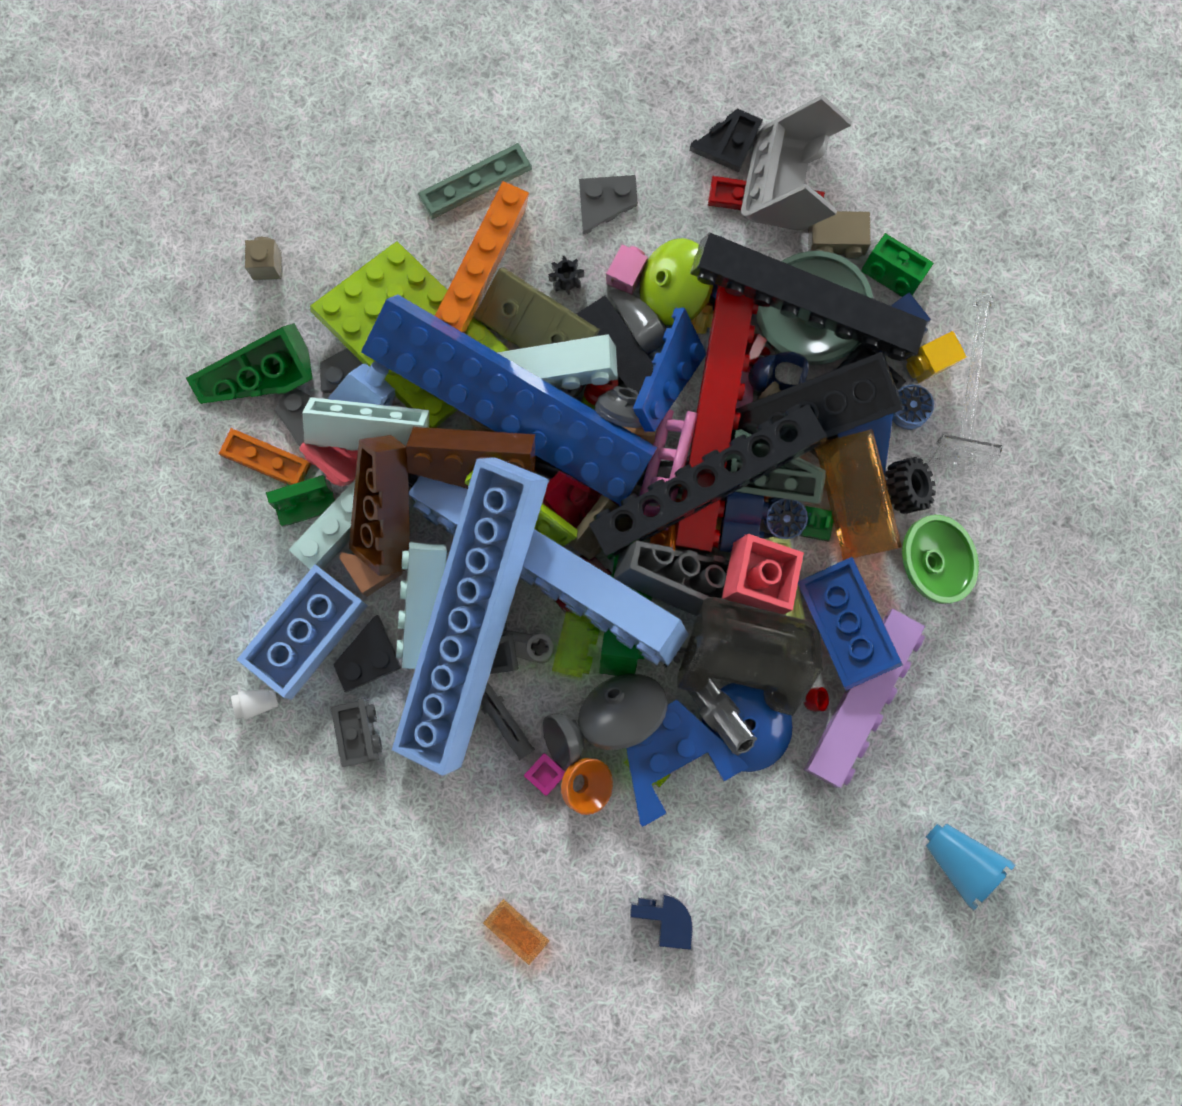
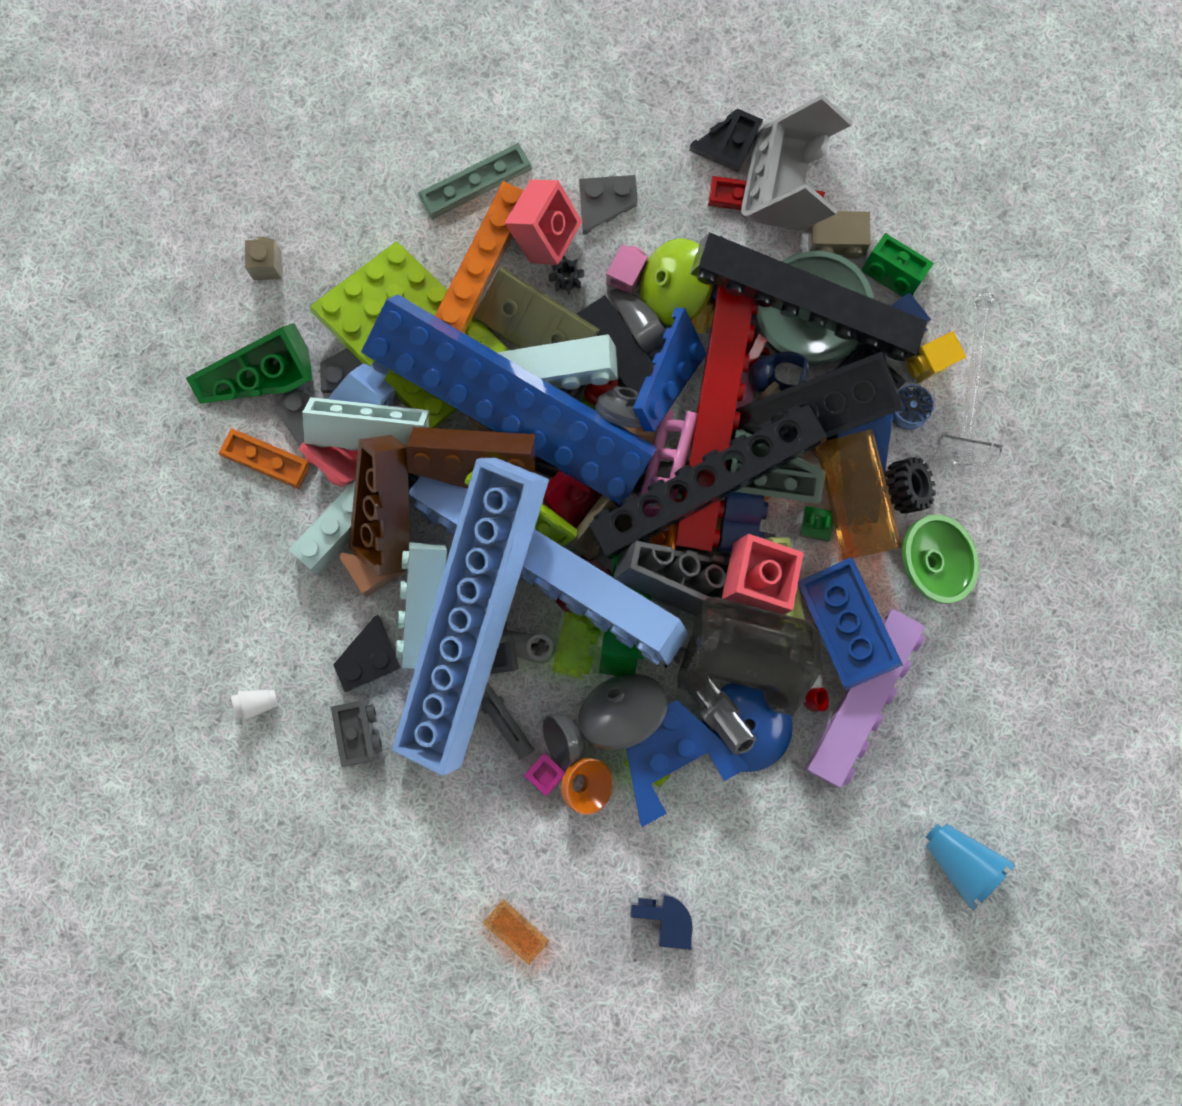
light blue brick [237,564,368,700] -> none
green bracket [266,475,335,527] -> none
medium blue wheel [763,497,808,539] -> none
none -> coral brick [505,179,582,265]

